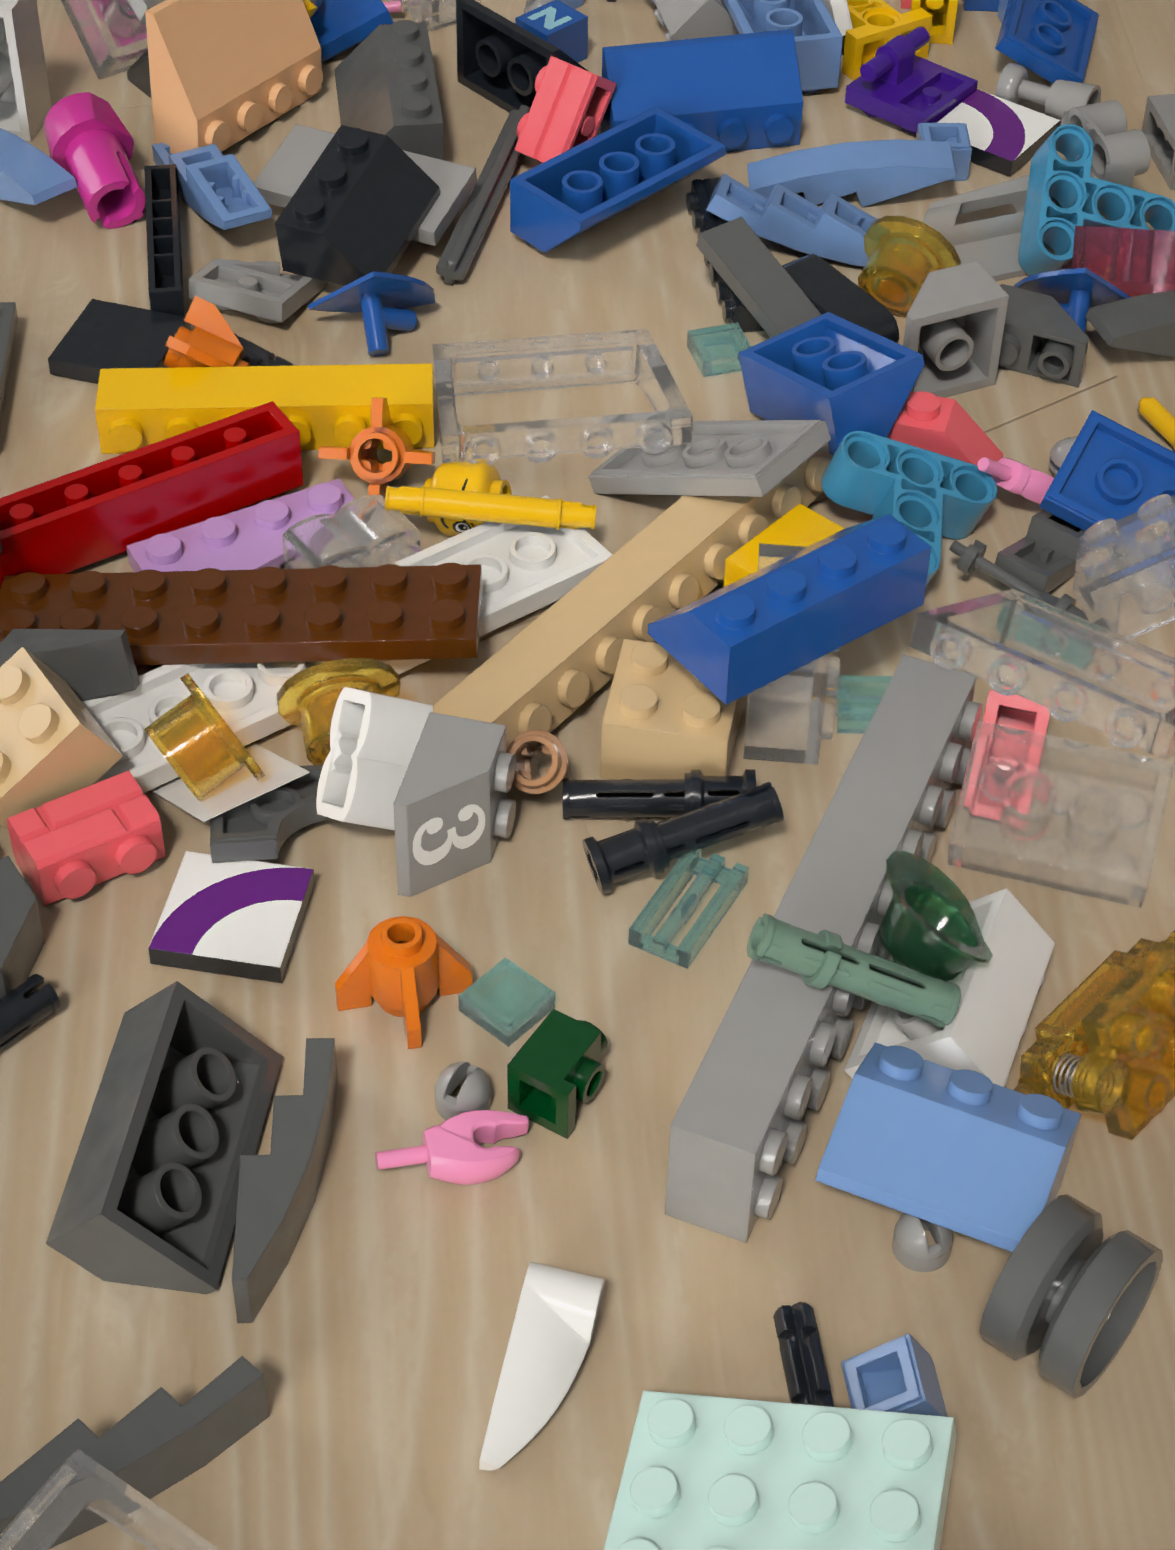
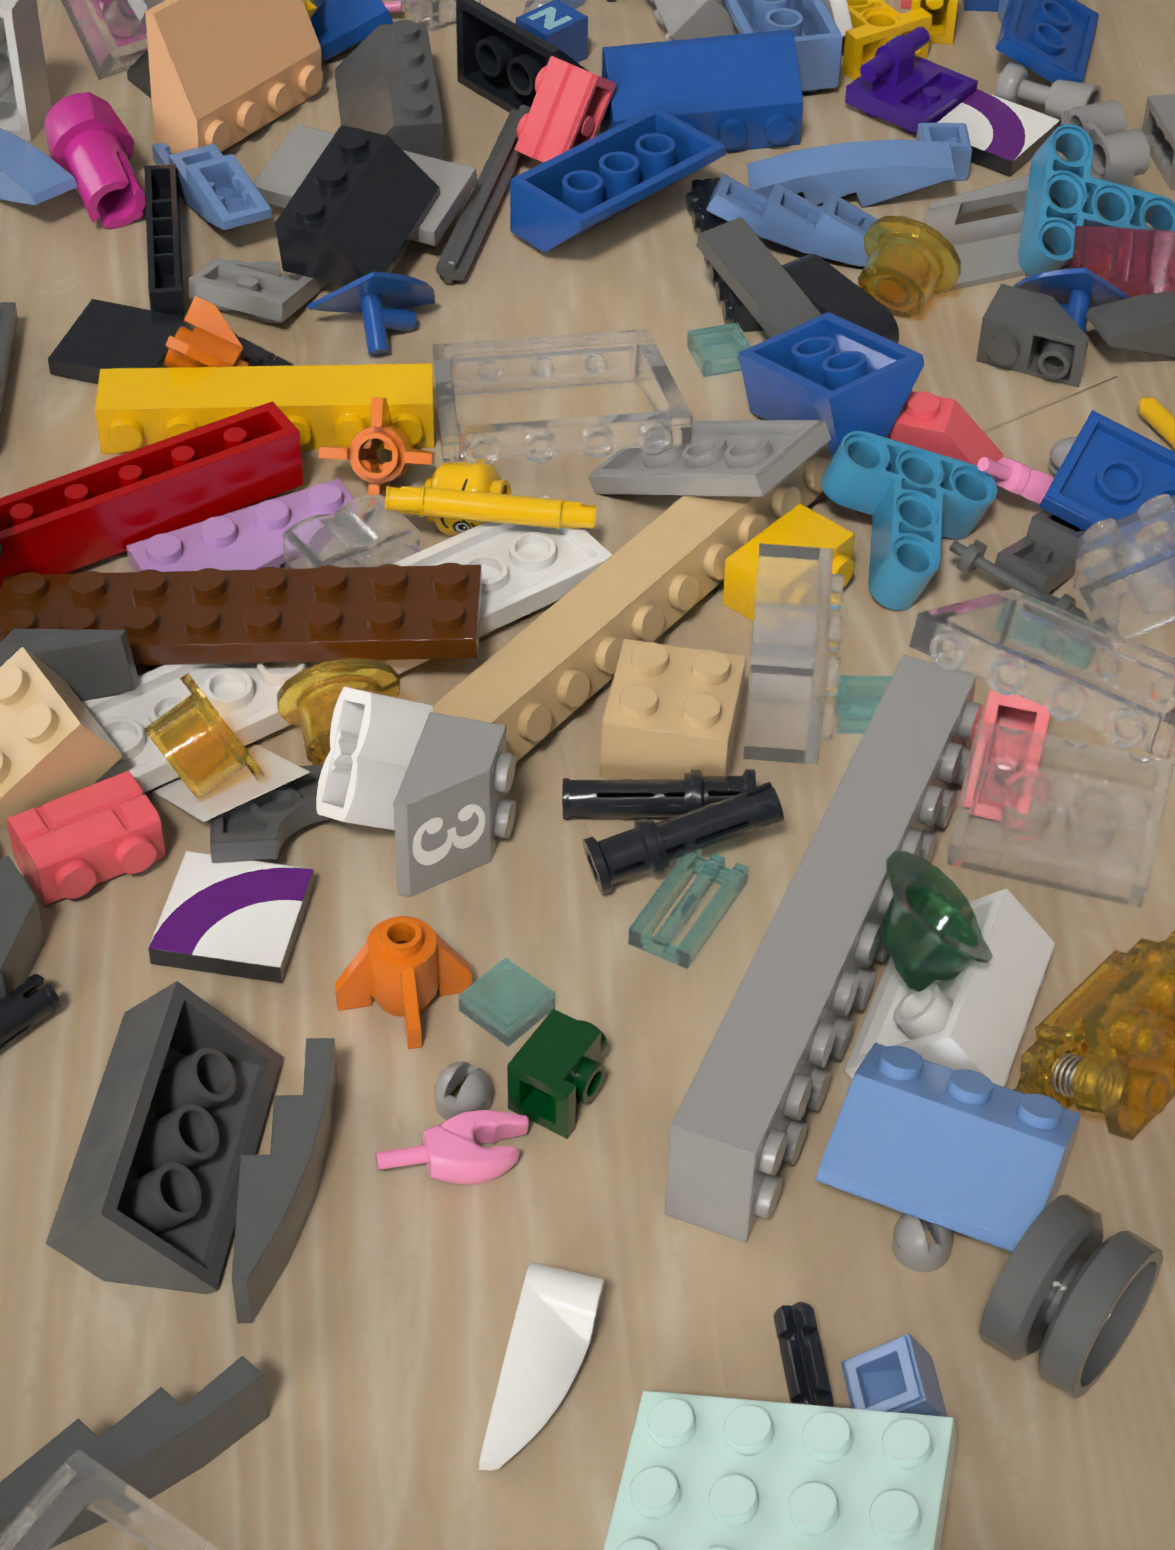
medium nougat cone [506,730,568,794] -> none
blue slope [648,514,931,705] -> none
sand green pin [747,913,961,1028] -> none
light grey slope [903,261,1009,397] -> none

